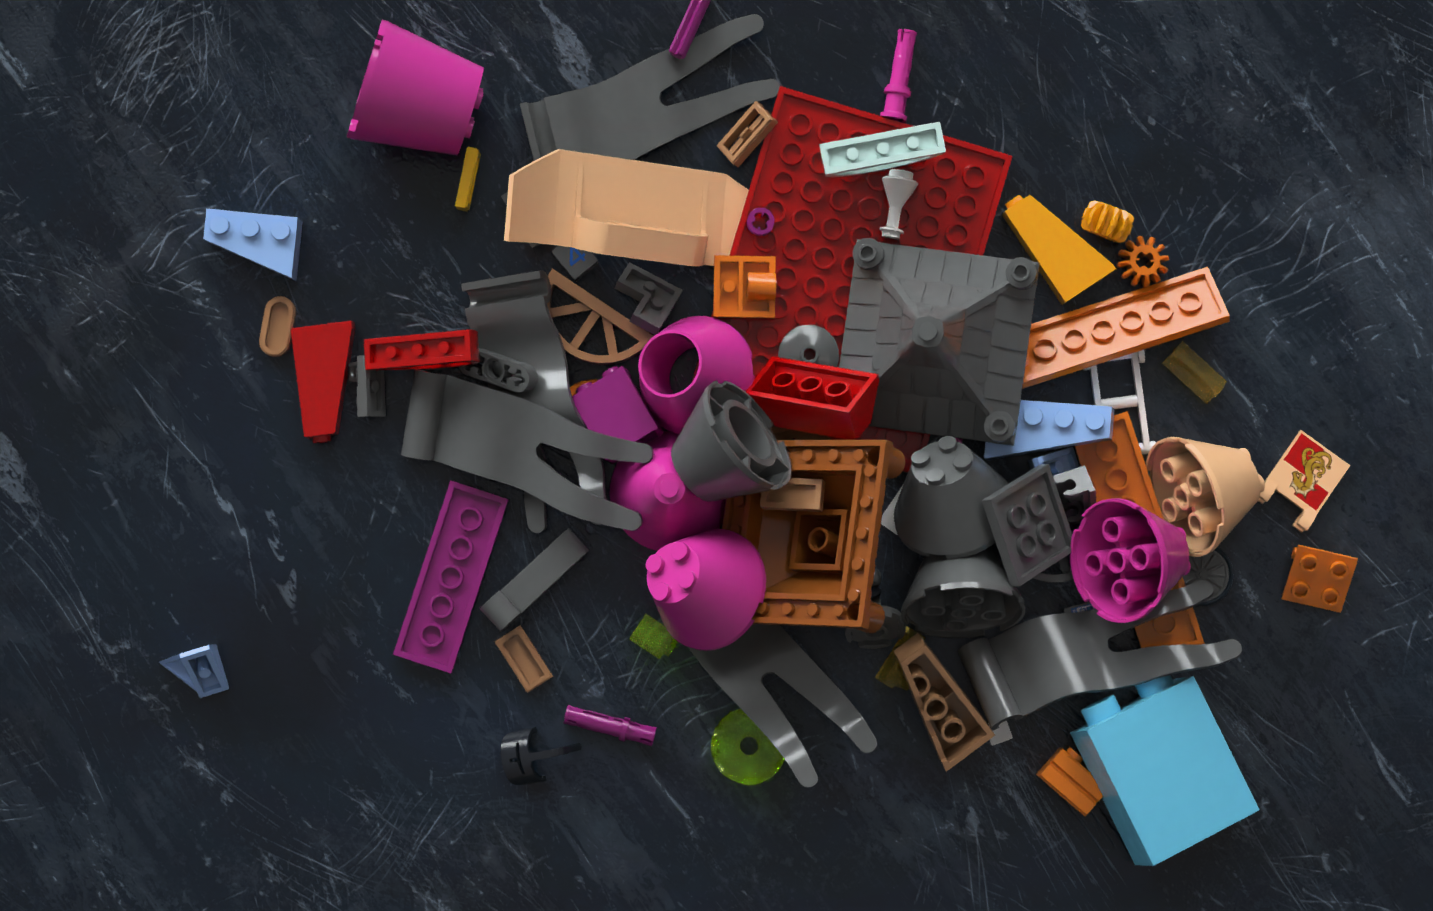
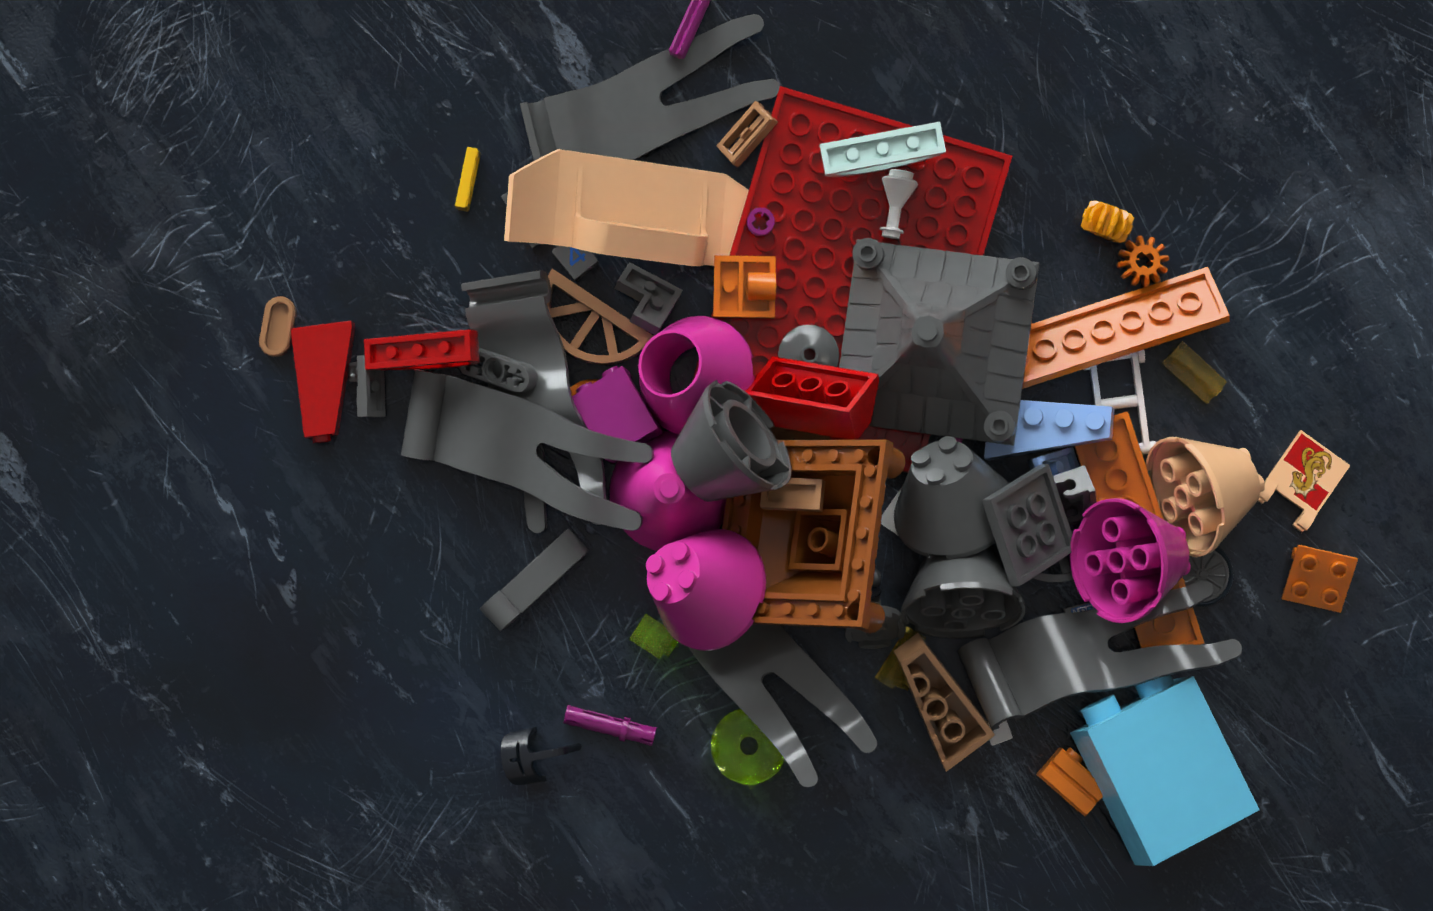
light blue slope [159,644,229,698] -> none
light blue wedge [203,209,303,282] -> none
dark pink cone [347,19,484,156] -> none
magenta plate [393,480,509,673] -> none
medium nougat tile [495,625,553,693] -> none
dark pink pin [880,29,917,123] -> none
light orange slope [1002,195,1116,305] -> none

